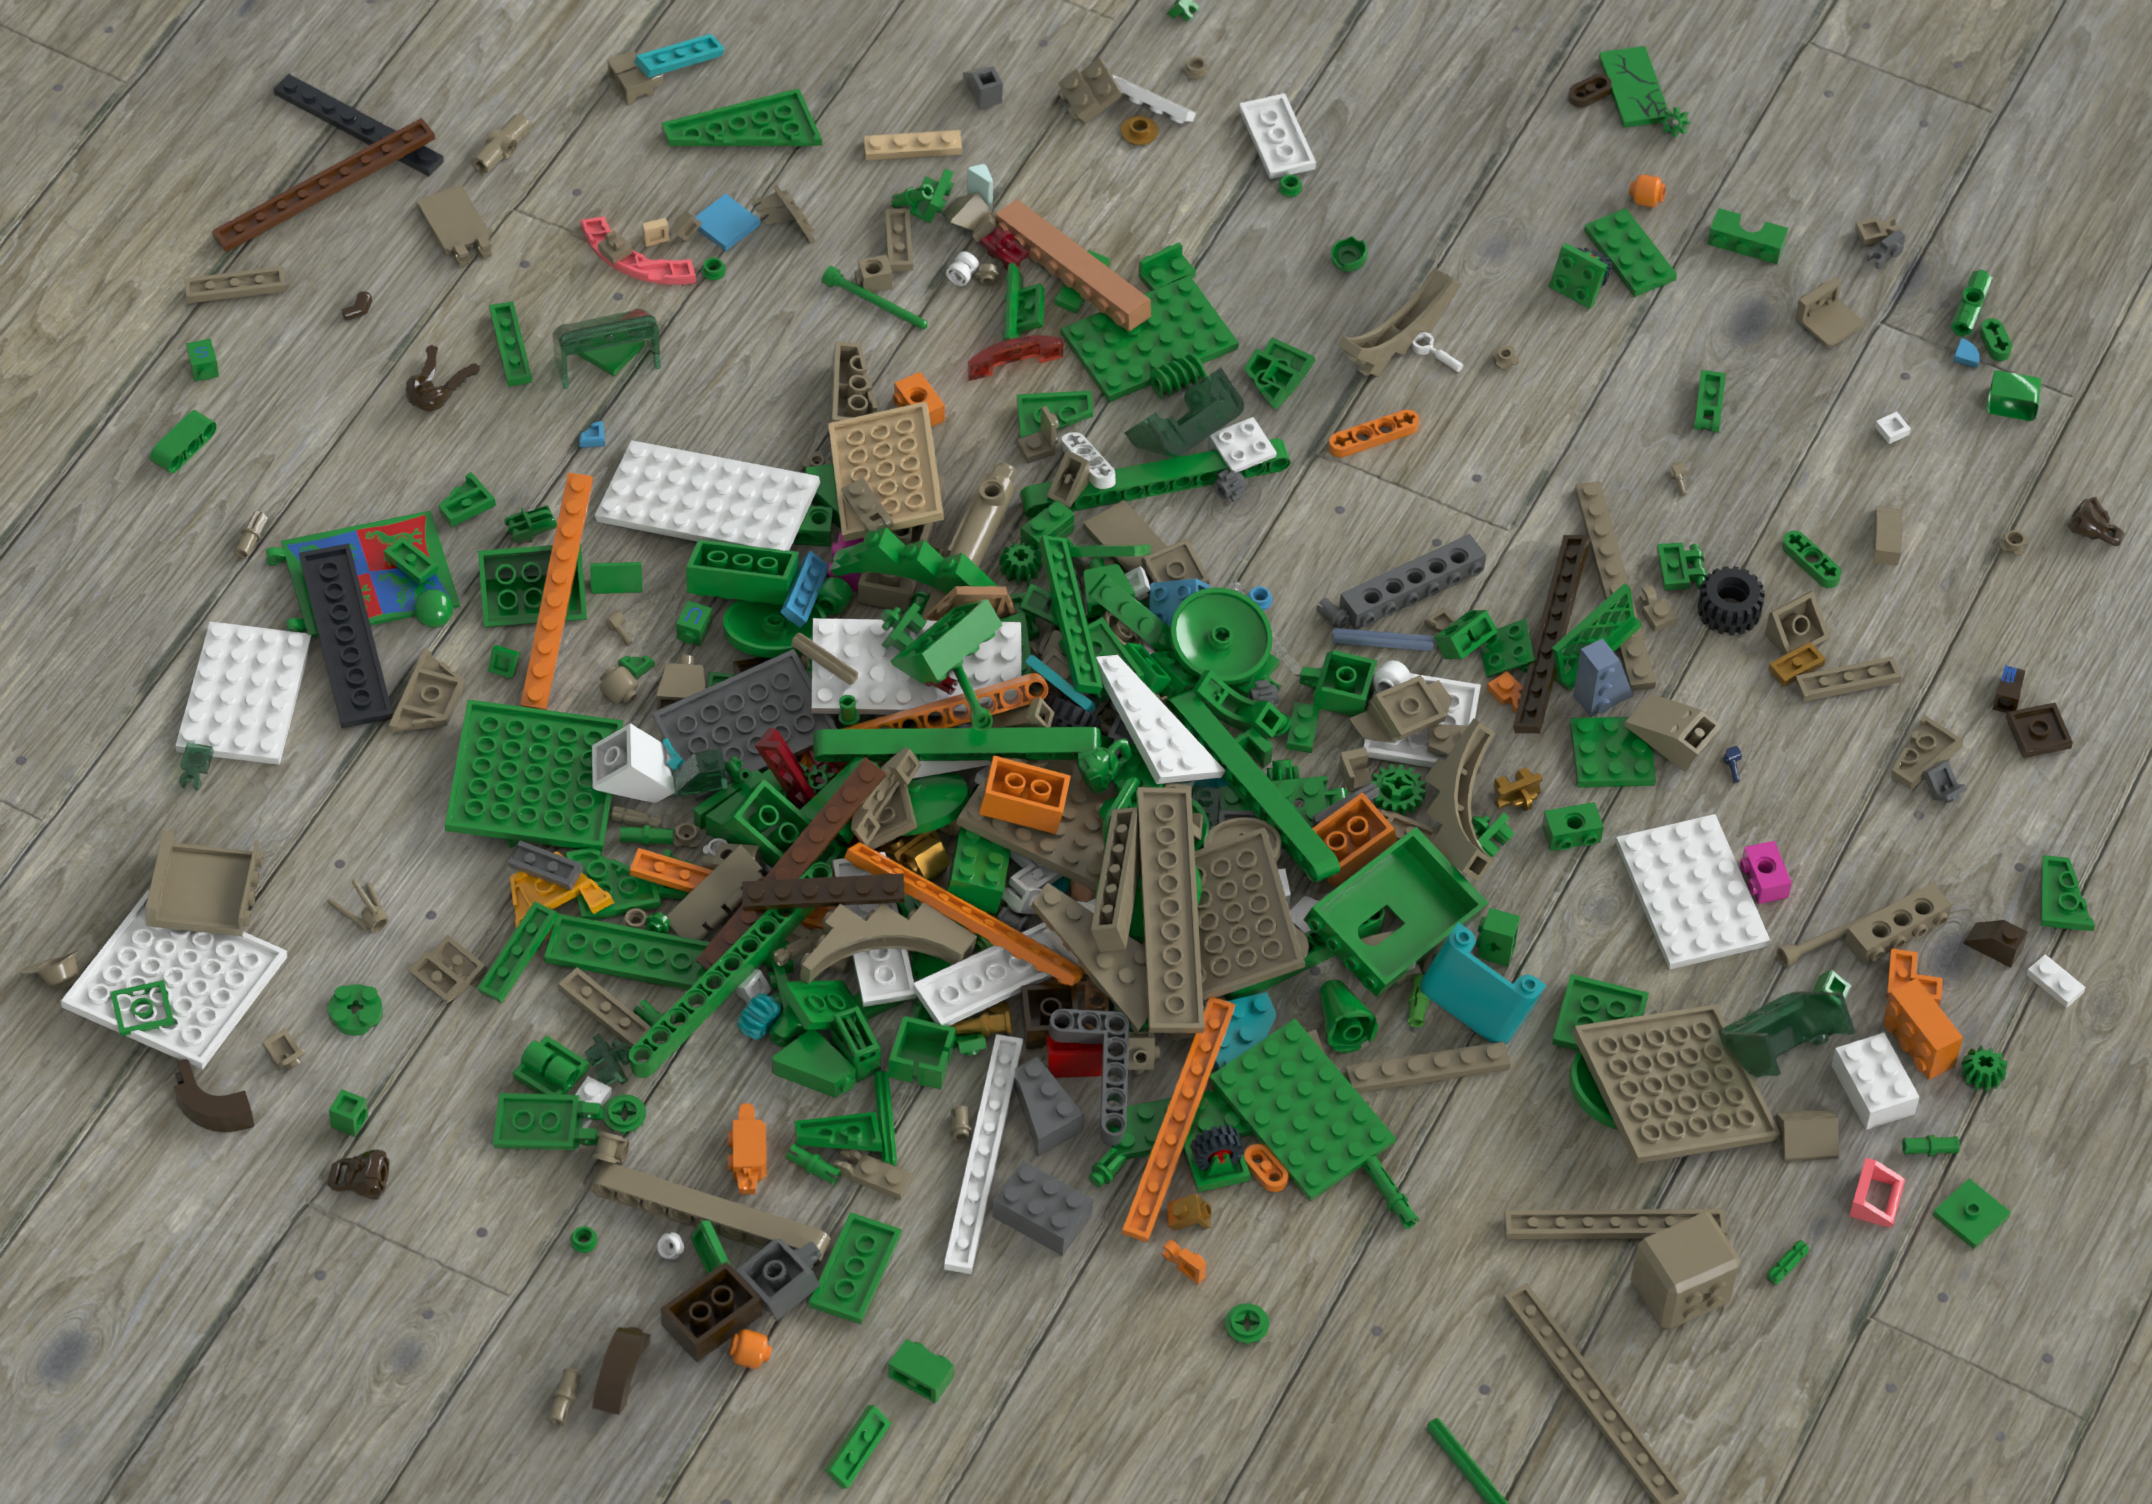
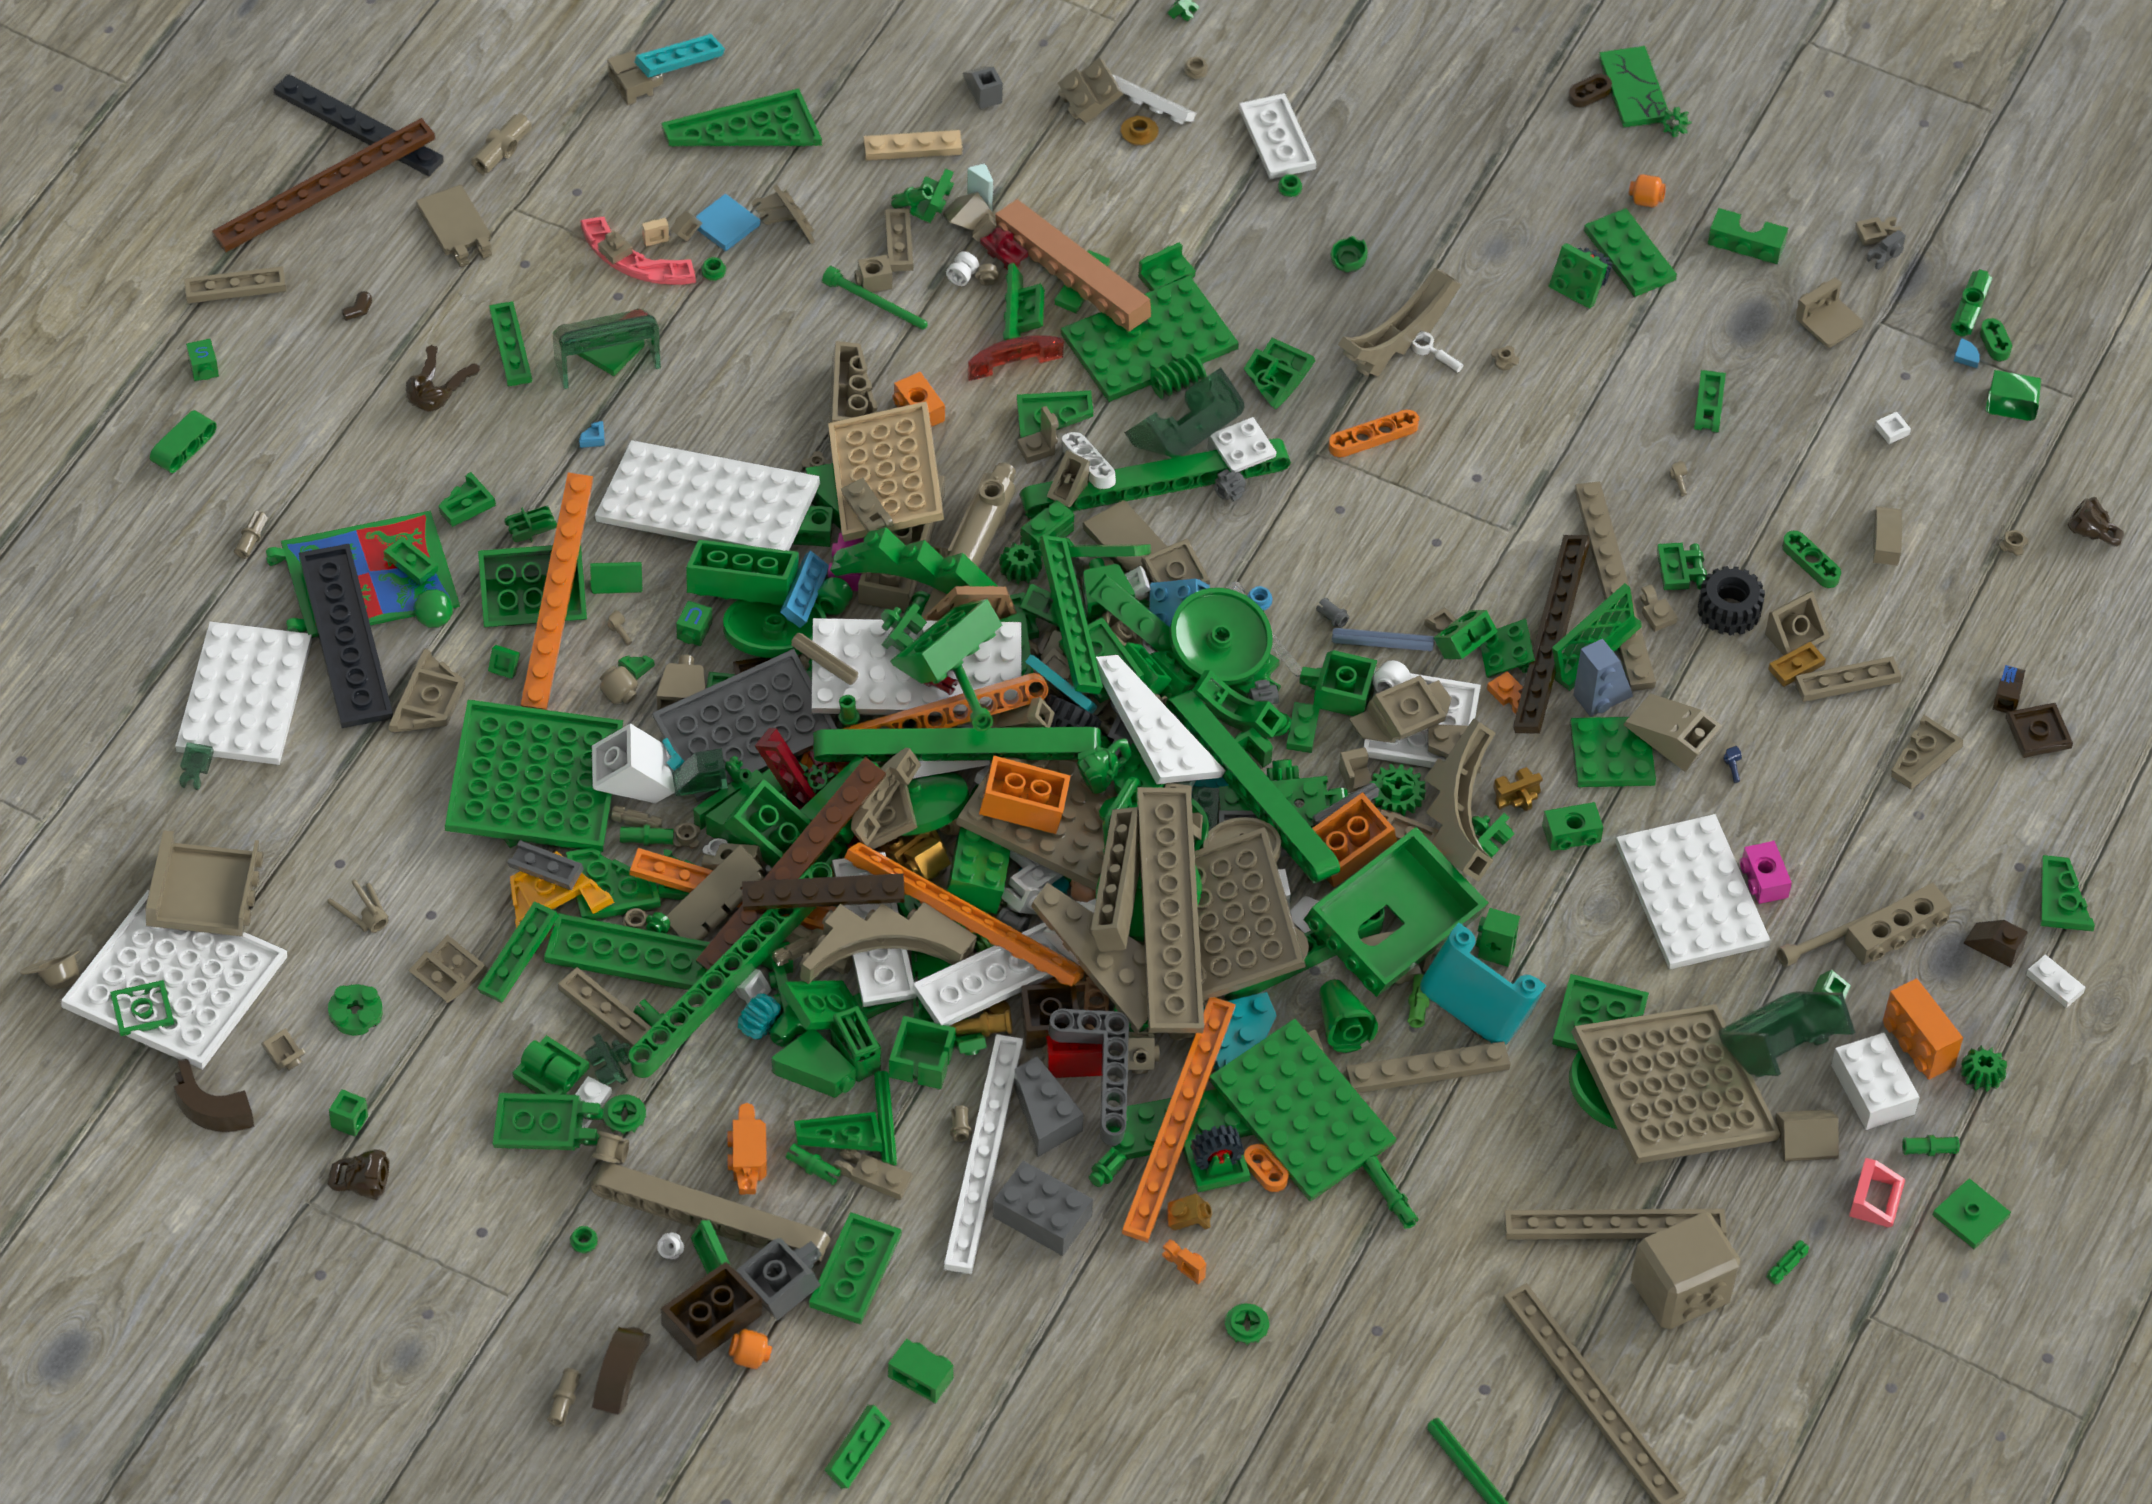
dark grey brick [1339,534,1486,630] -> none
orange plate [1886,948,1943,1006] -> none
dark grey bracket [1922,760,1967,803] -> none

